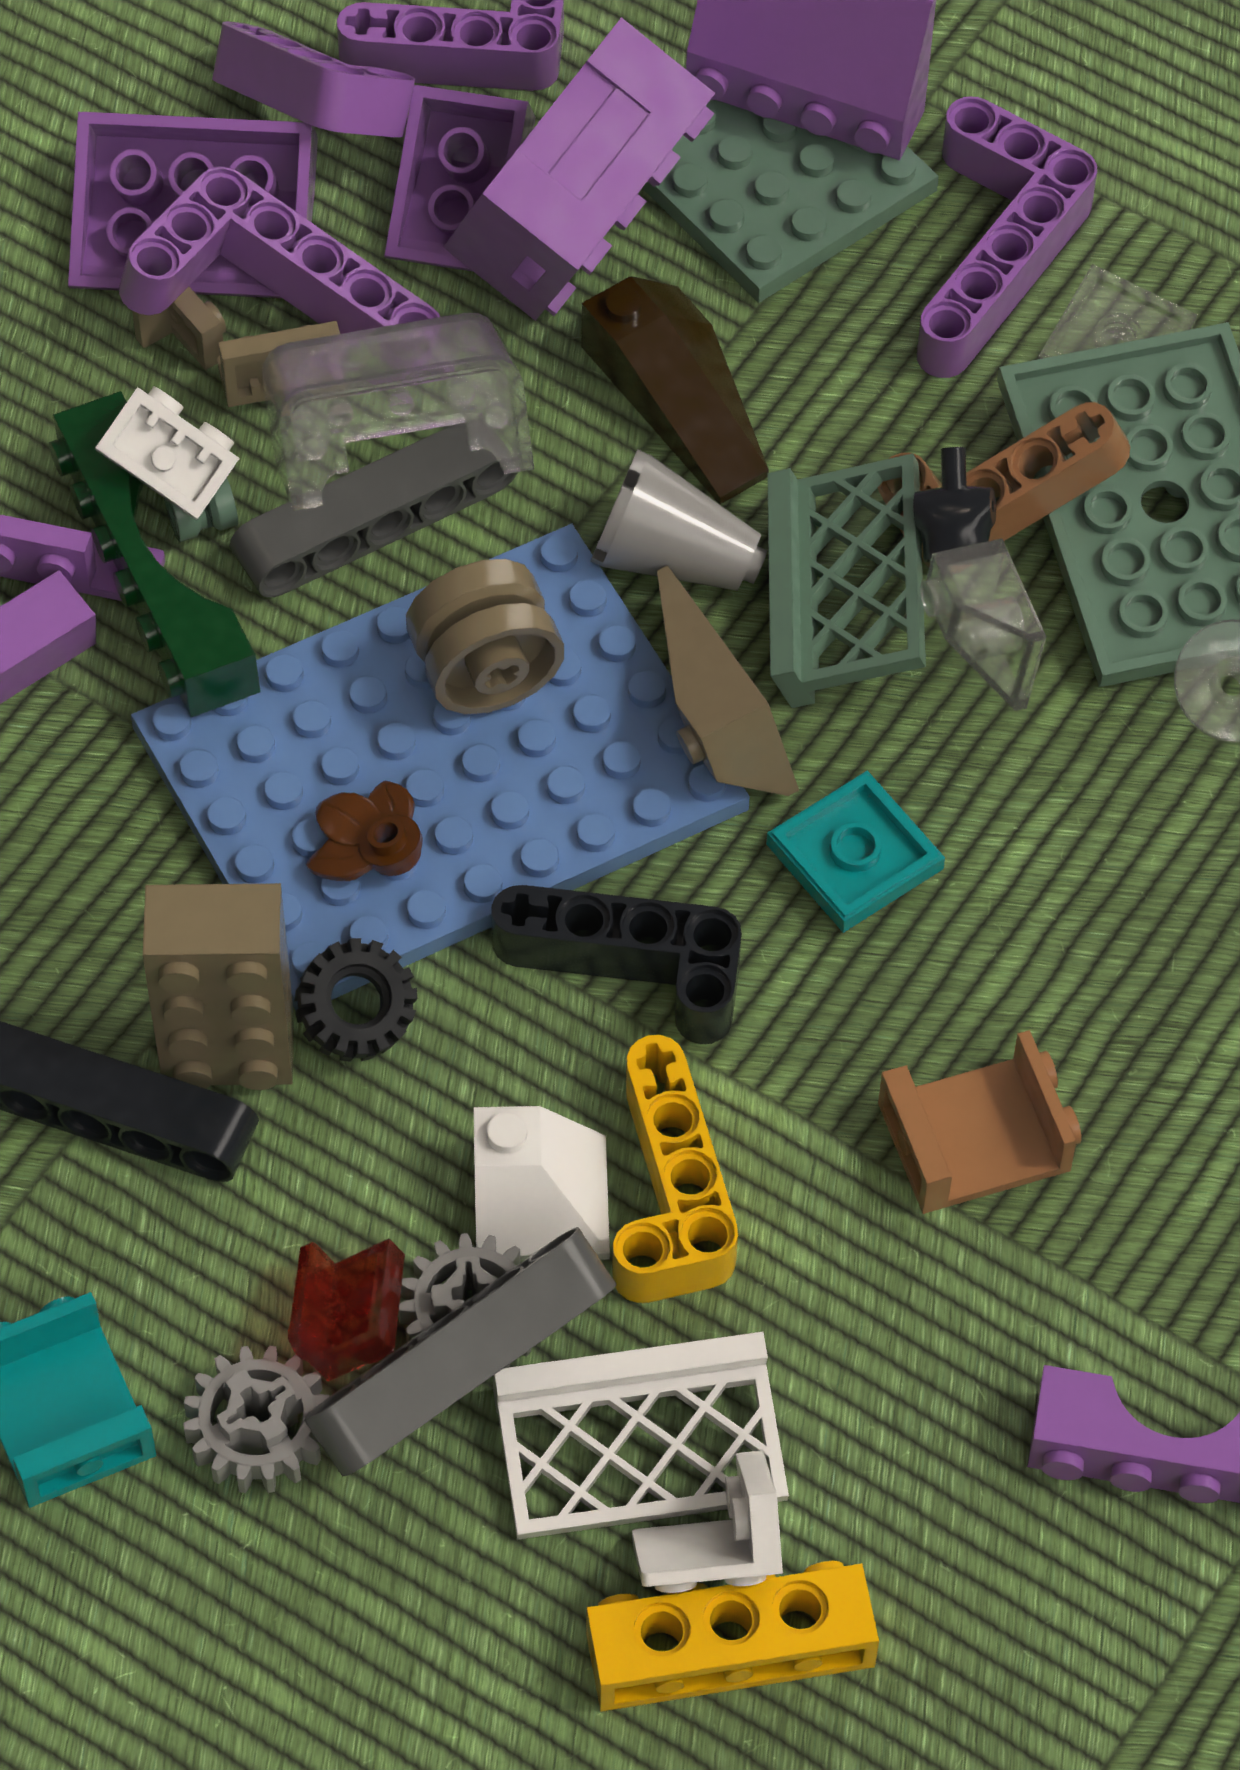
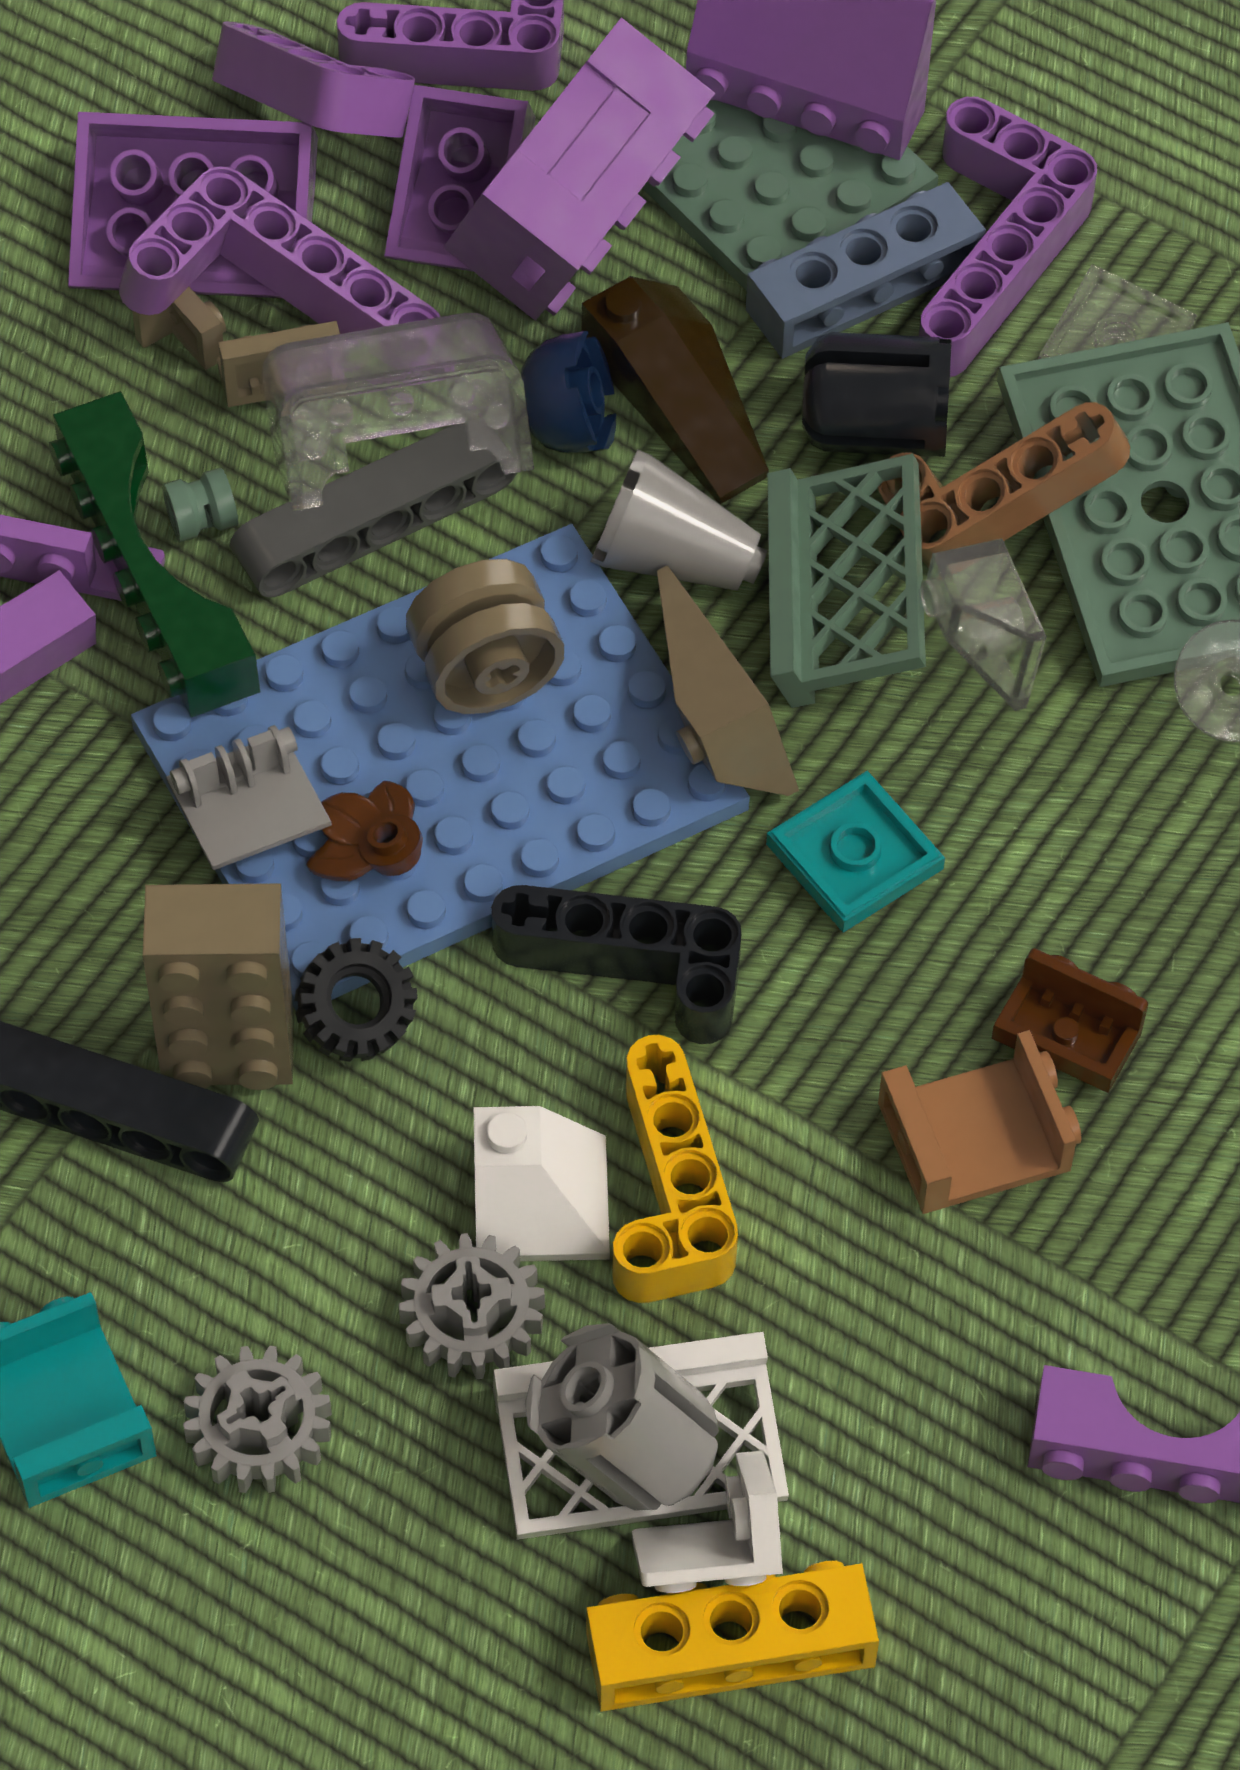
white bracket [95,386,240,520] -> none
clear red bracket [288,1238,405,1382] -> none
dark grey beam [304,1227,616,1477] -> none
black piece [913,447,996,563] -> none
none -> light grey hinge [166,725,332,870]
none -> dark blue cylinder [511,331,616,453]
none -> light grey cylinder [525,1323,719,1510]
none -> sand blue brick [746,182,986,359]
none -> black cylinder [802,332,952,457]
none -> reddish brown bracket [991,948,1148,1093]

